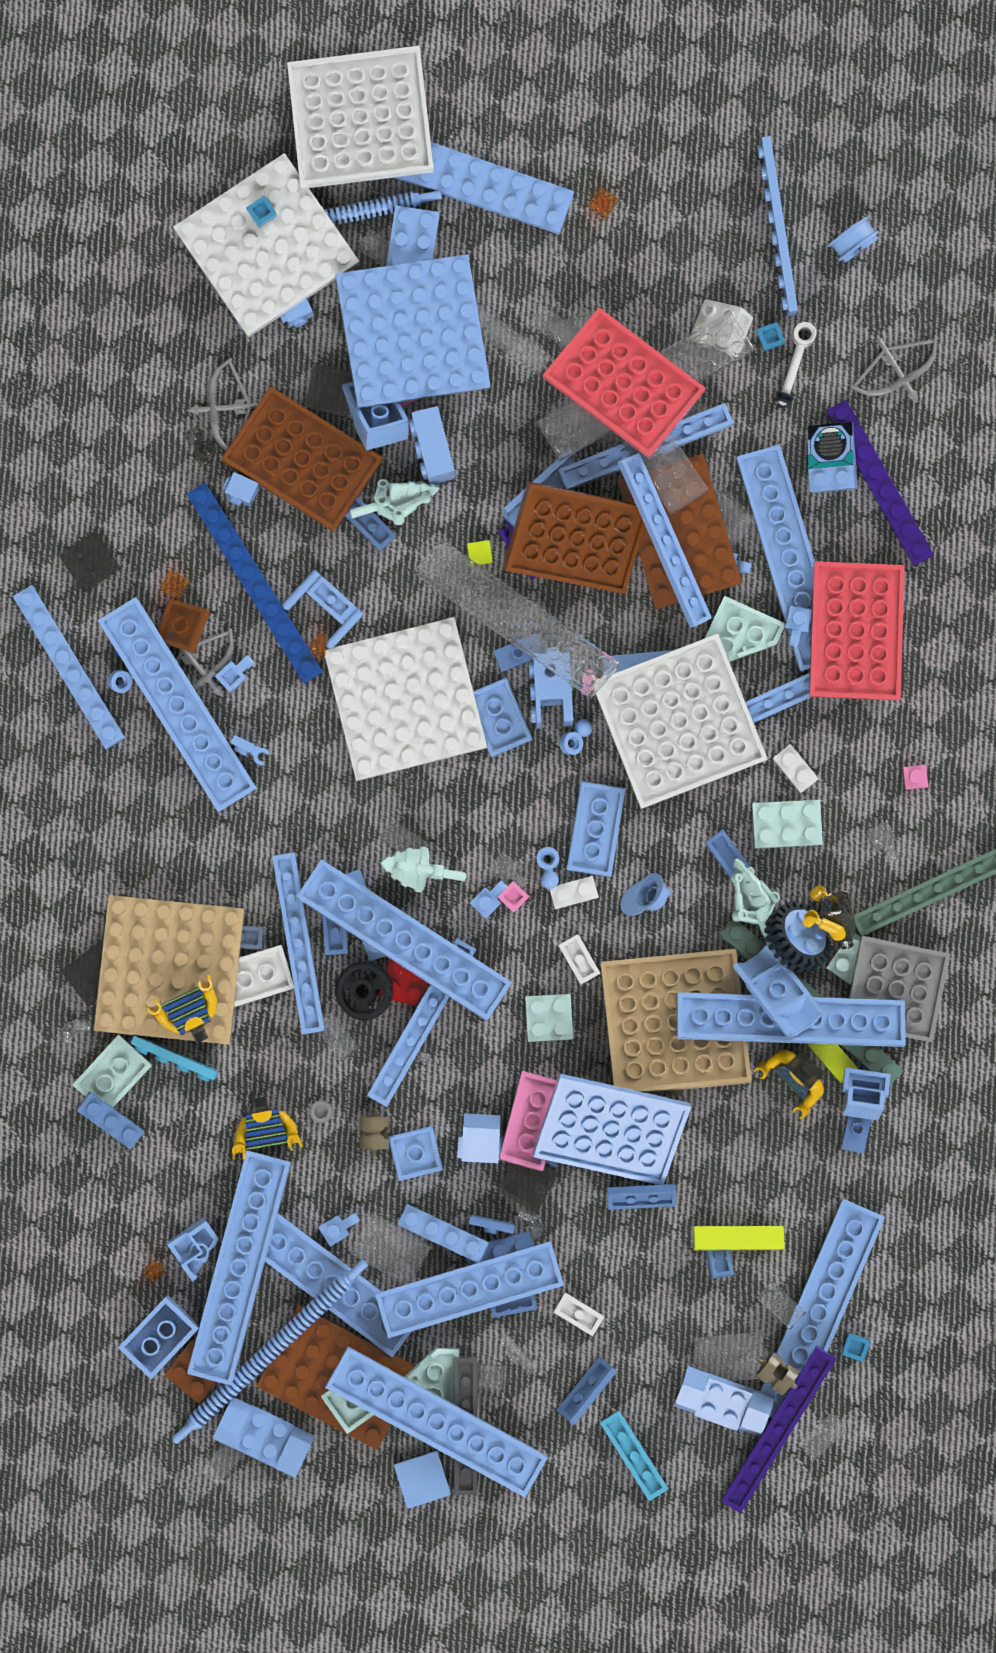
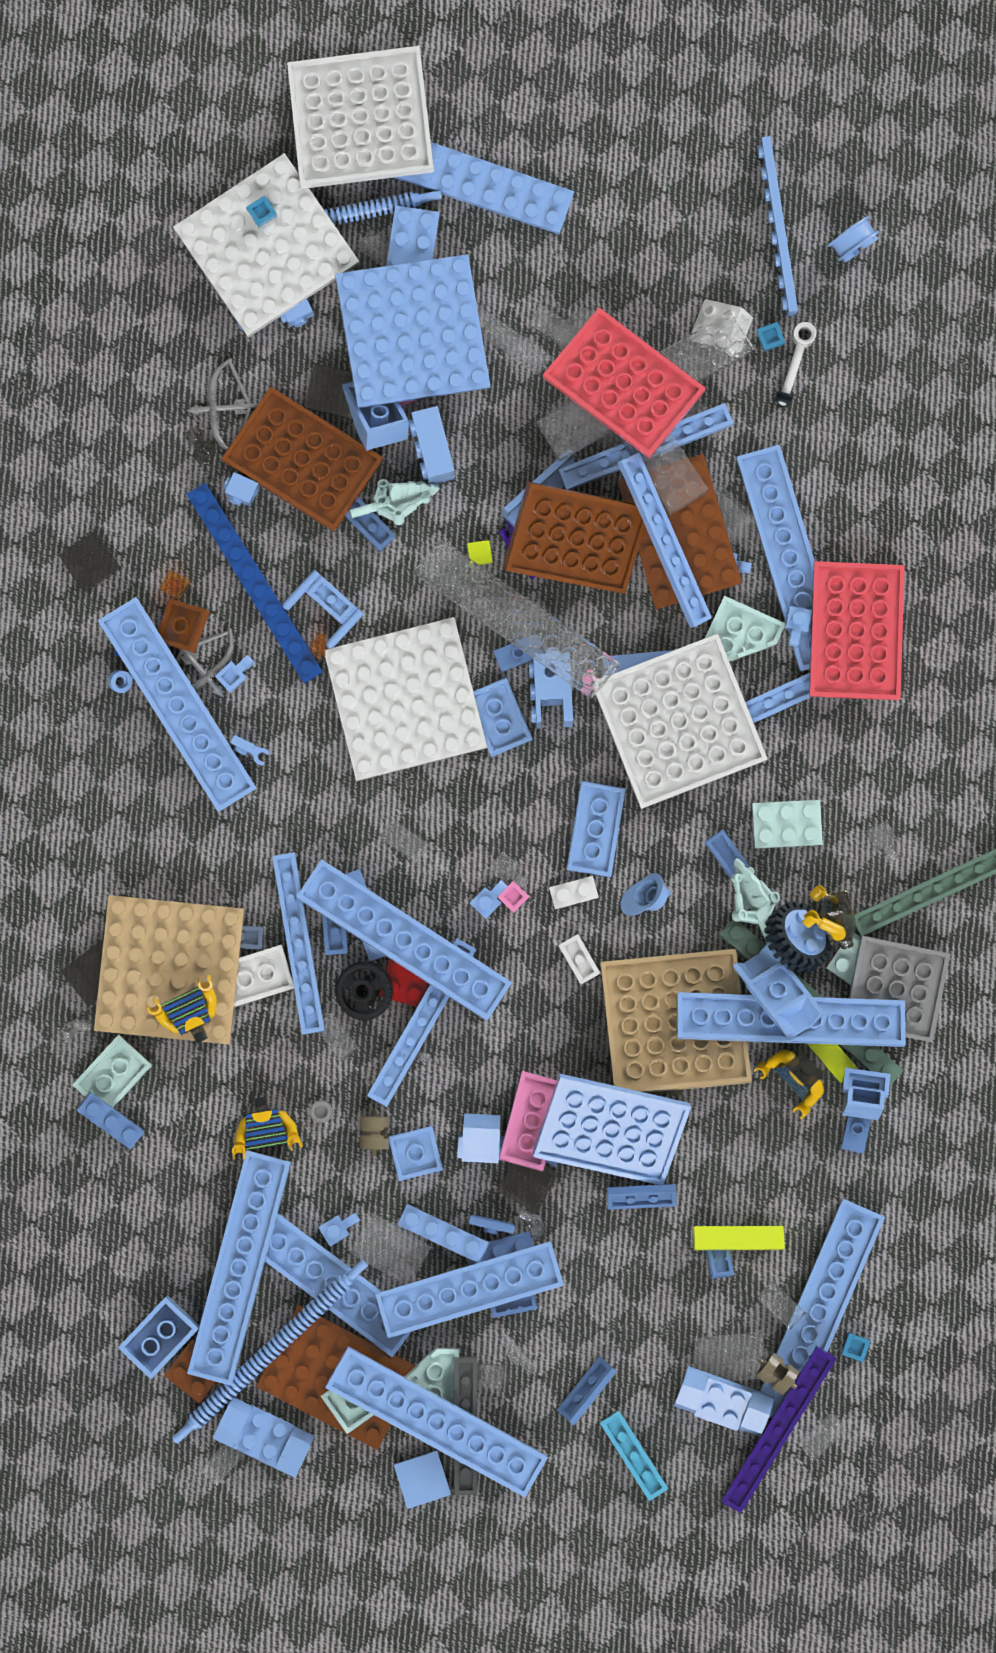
light blue plate [13,585,125,750] -> none
medium azure plate [130,1035,219,1082] -> none
clear orange plate [144,1261,165,1282] -> none
light blue slope [167,1217,219,1281] -> none
light aqua bar [380,847,466,892] -> none
light aqua plate [525,994,573,1042] -> none
light blue plate [537,847,559,889] -> none
white plate [554,1292,604,1336] -> none
light blue plate [559,719,593,755] -> none
clear orange plate [588,187,619,219] -> none
white plate [772,744,818,794] -> none
slope [808,422,858,493] -> none
dark purple plate [826,400,934,567] -> none
light grey piece [850,337,937,403] -> none
bright pink plate [902,765,928,790] -> none

